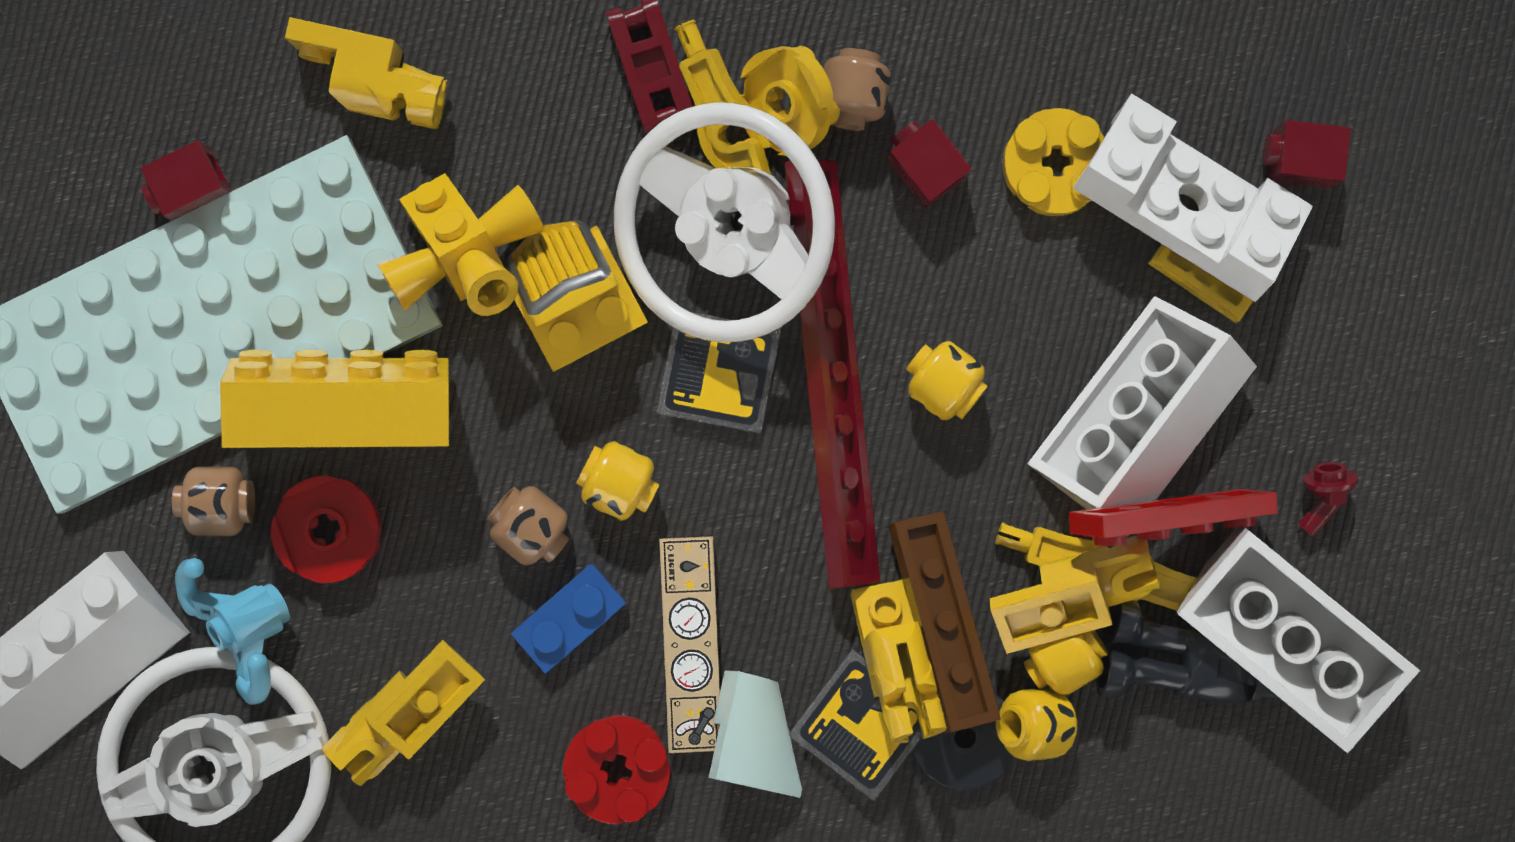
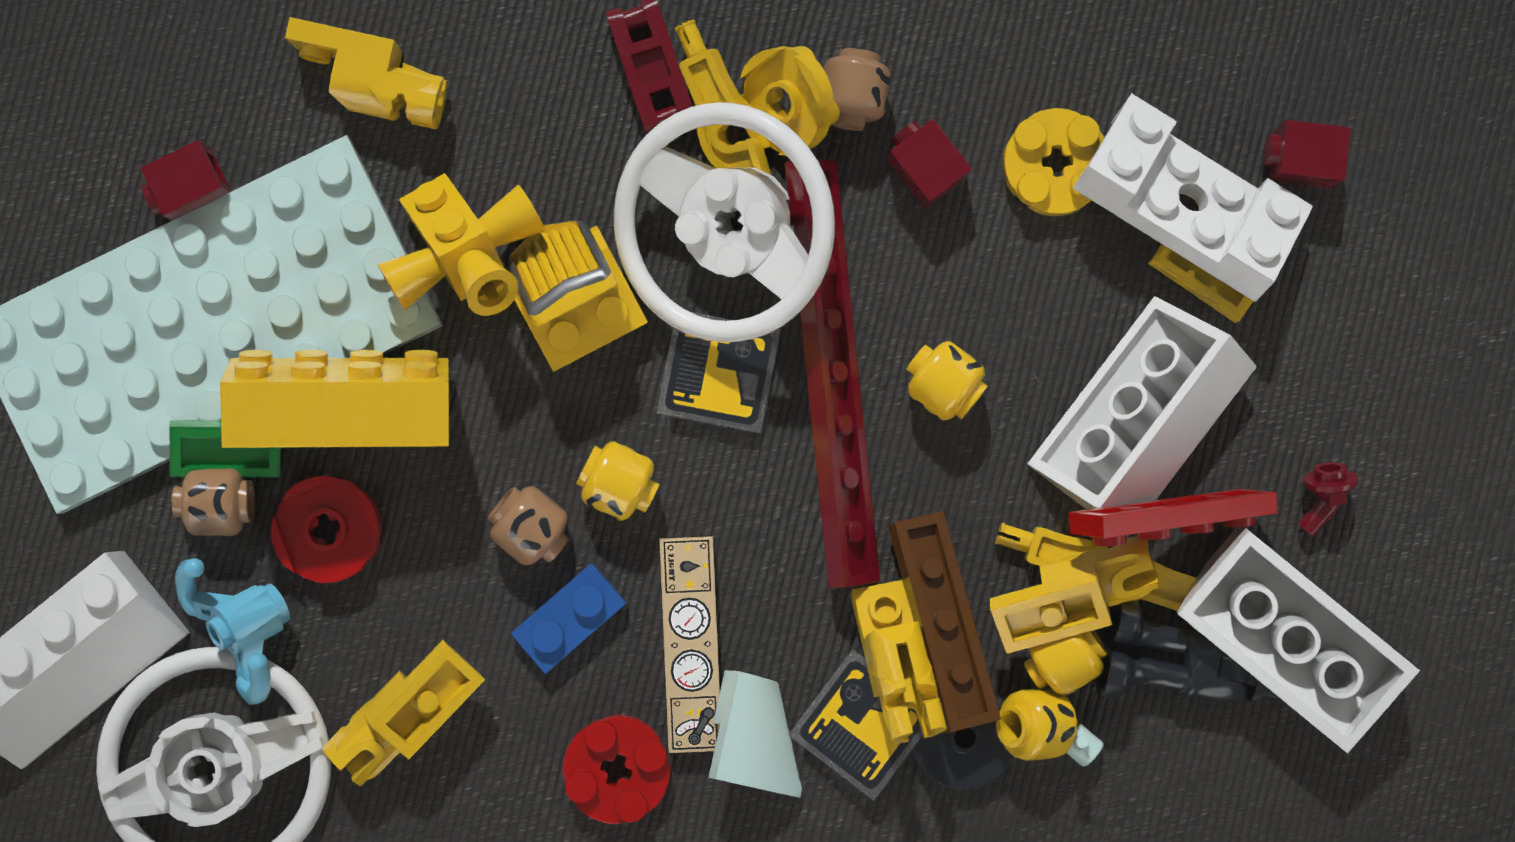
none -> green tile [169,420,280,477]
none -> light aqua hand [1067,723,1103,767]

